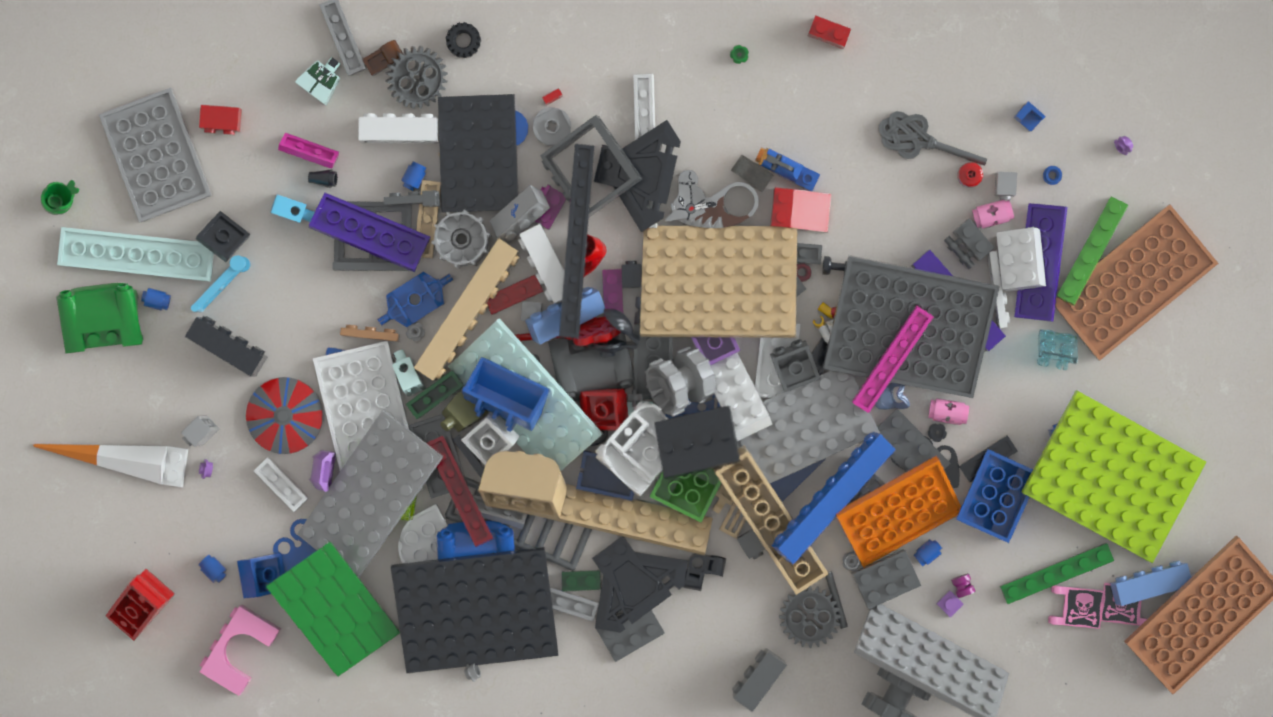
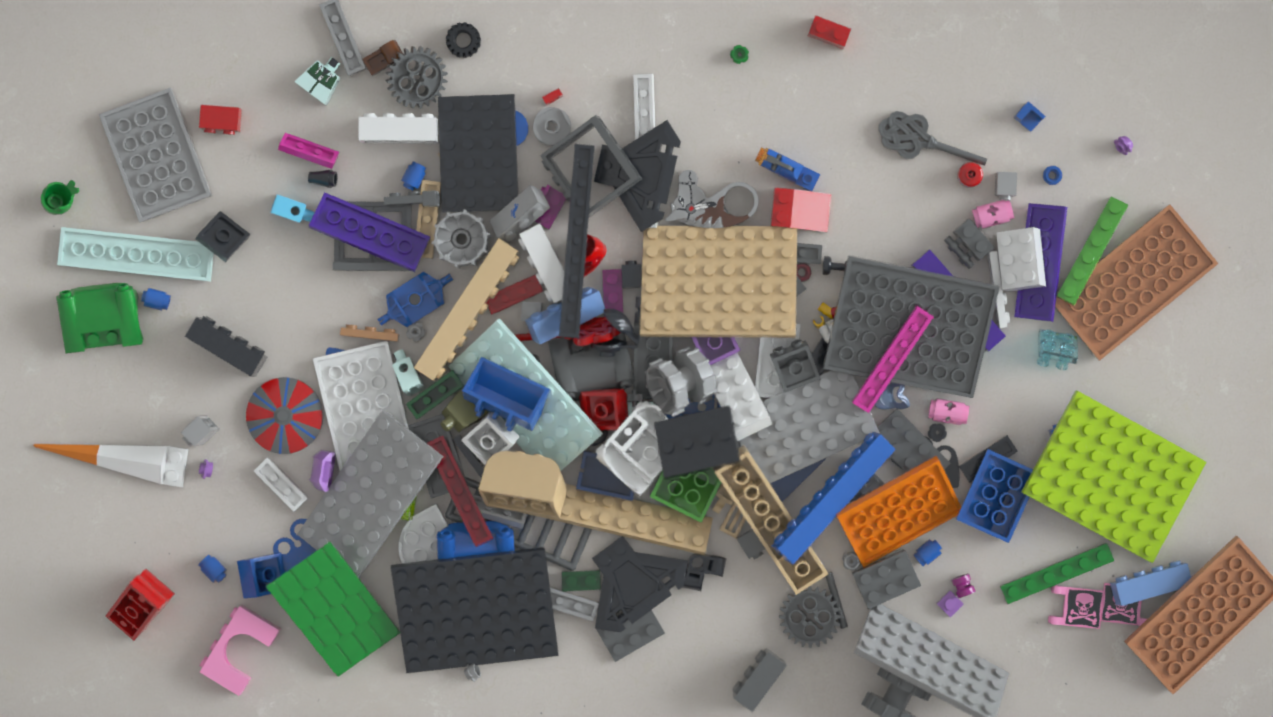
medium azure piece [191,255,251,313] -> none
clear smoke slope [731,155,774,192] -> none

